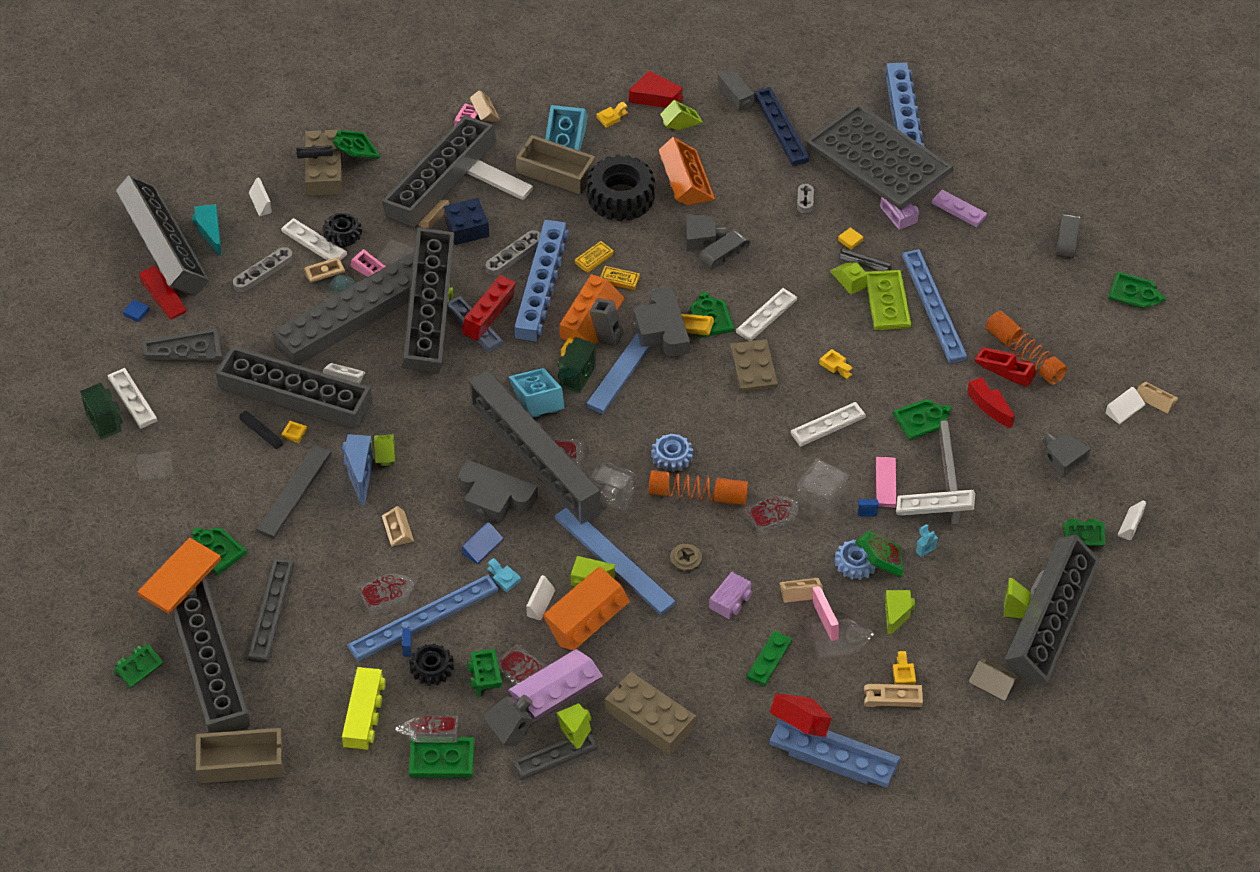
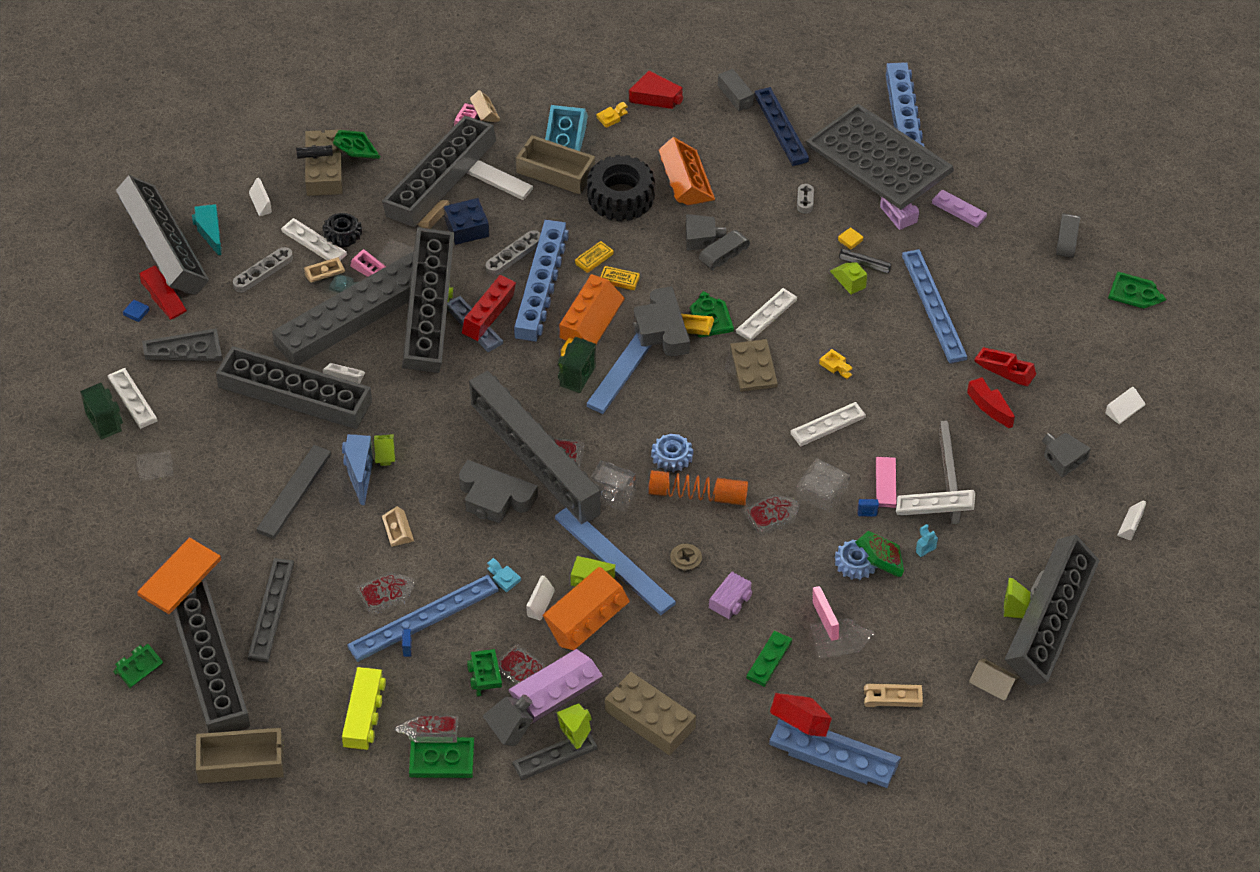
green tile [193,528,247,575] -> none
black axle [239,411,283,449] -> none
yellow tile [281,421,307,443] -> none
black gear [409,643,454,686] -> none
slope [462,522,503,564] -> none
medium azure slope [509,368,565,418] -> none
dark grey brick [590,298,623,346] -> none
lime slope [660,100,703,130] -> none
tan slope [780,578,823,603] -> none
lime tile [866,270,911,330] -> none
lime slope [885,590,915,634] -> none
green tile [892,399,952,440] -> none
yellow plate [892,651,916,685] -> none
orange piece [986,311,1067,385] -> none
green bracket [1062,519,1105,546] -> none
tan slope [1137,382,1178,413] -> none

